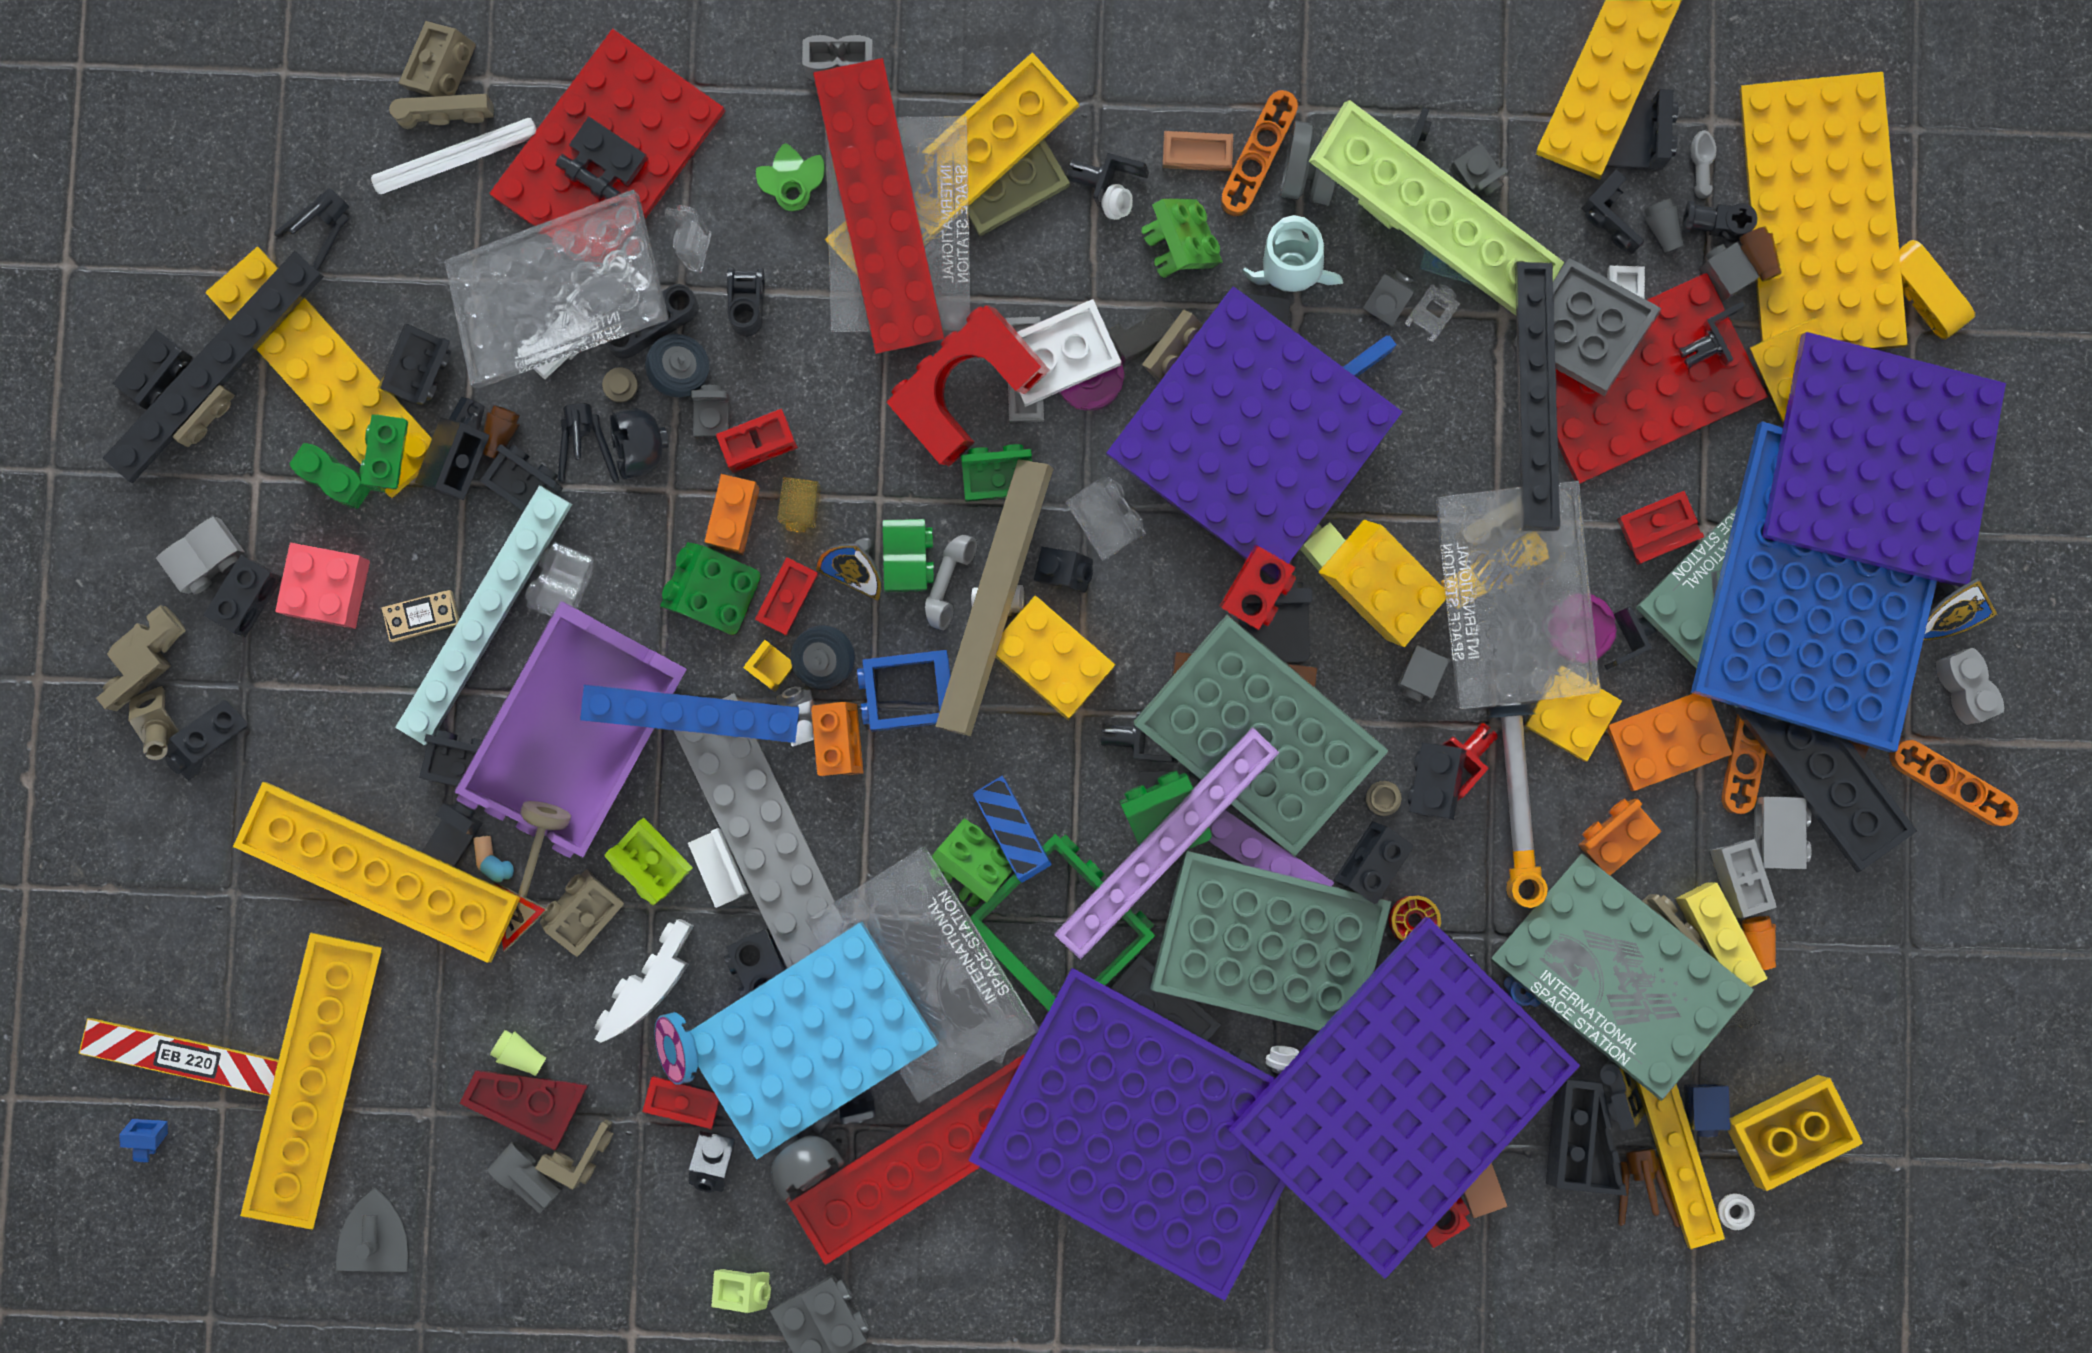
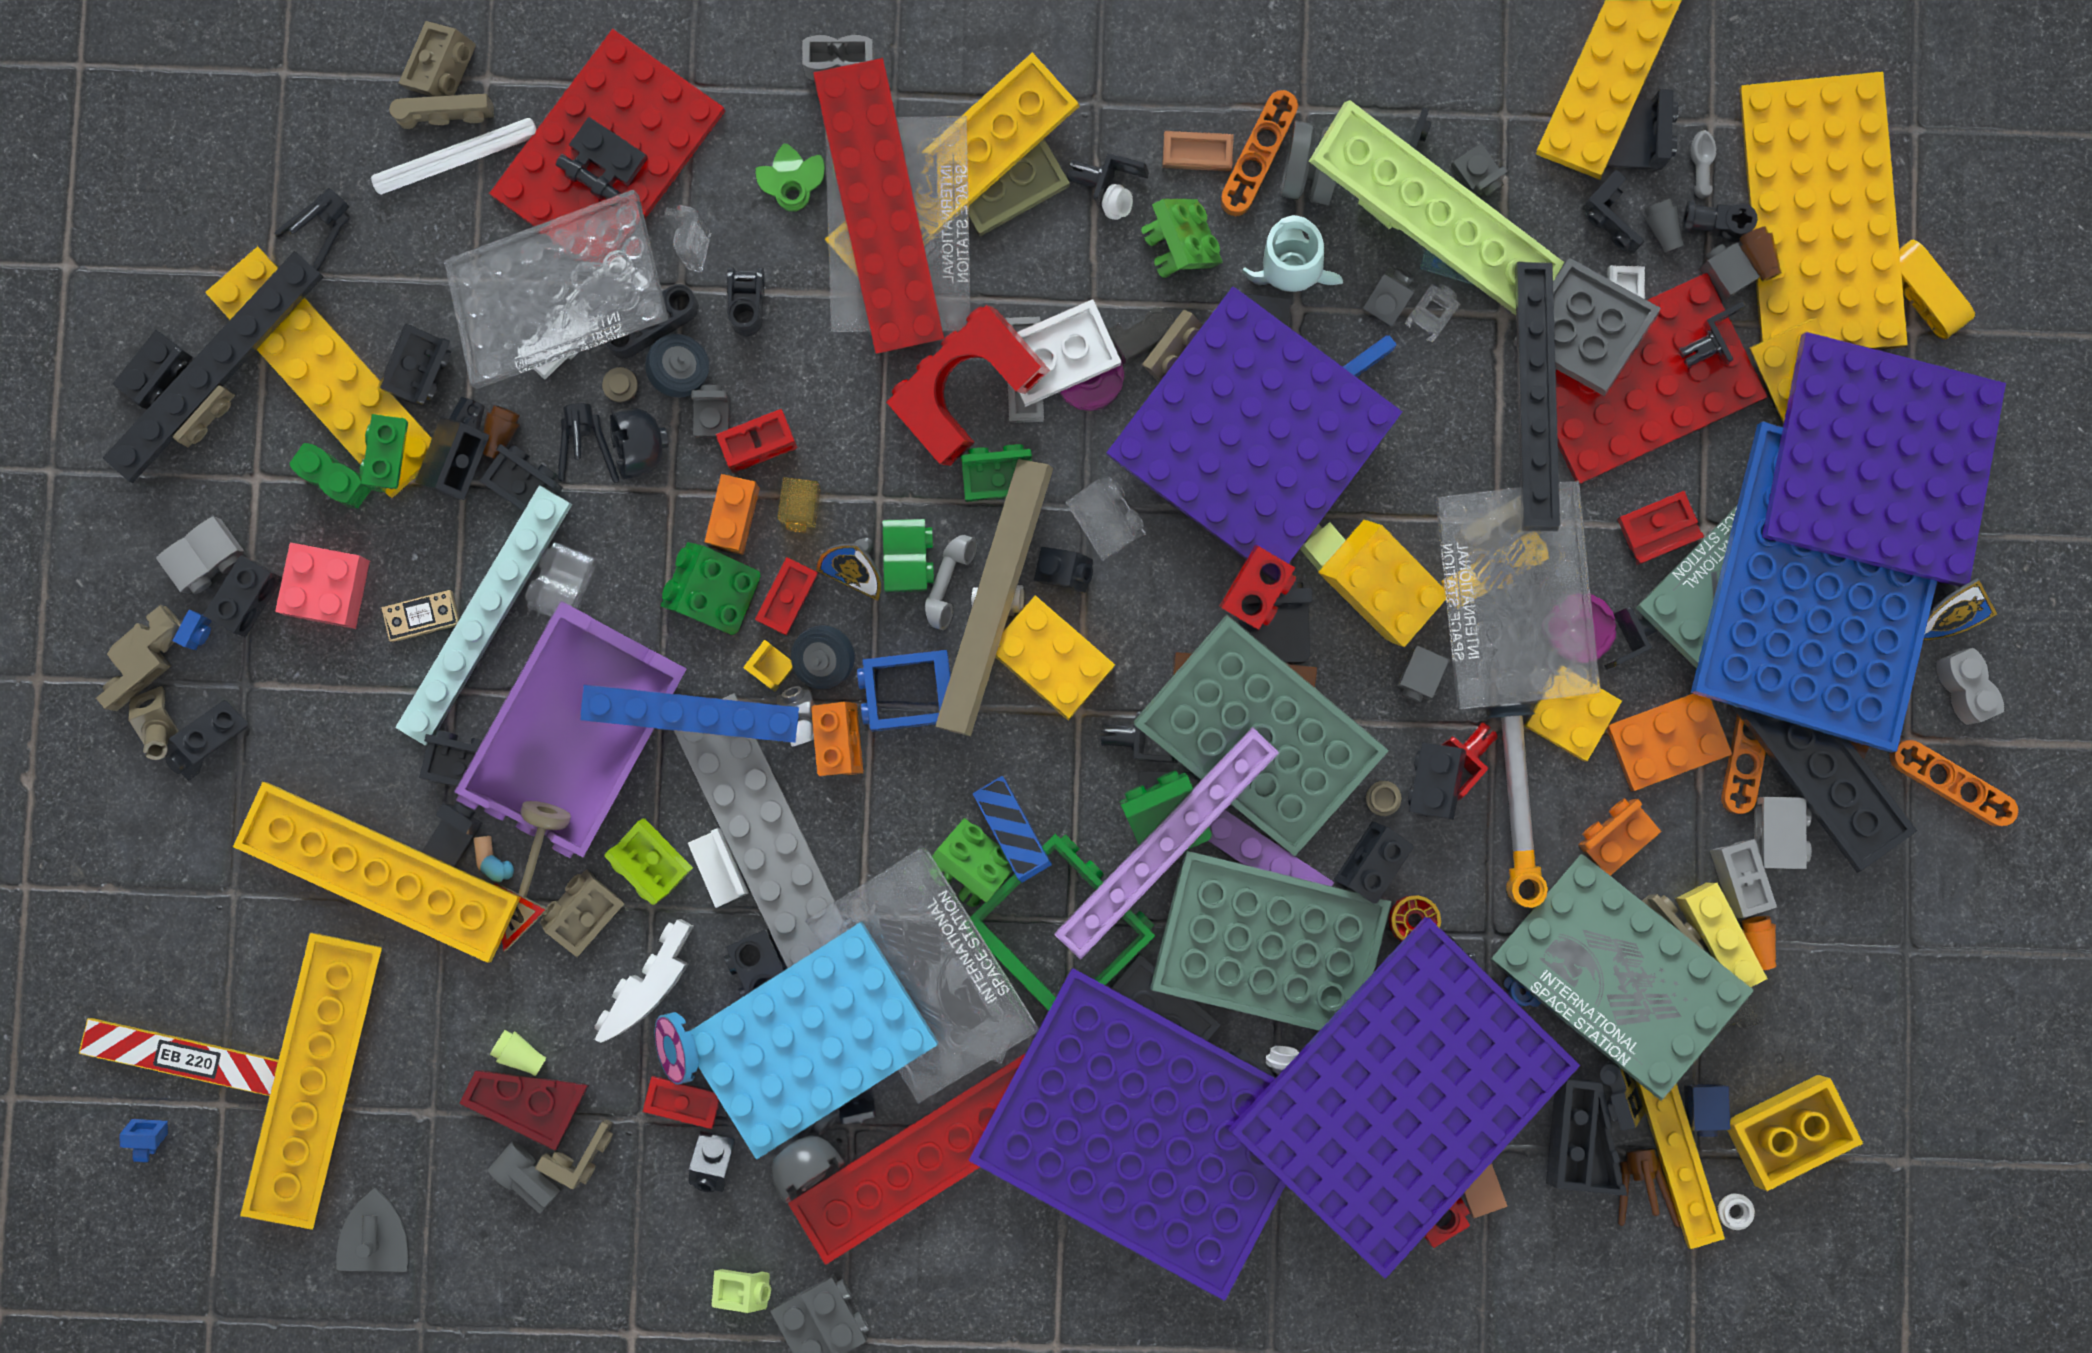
none -> blue plate [172,610,212,650]

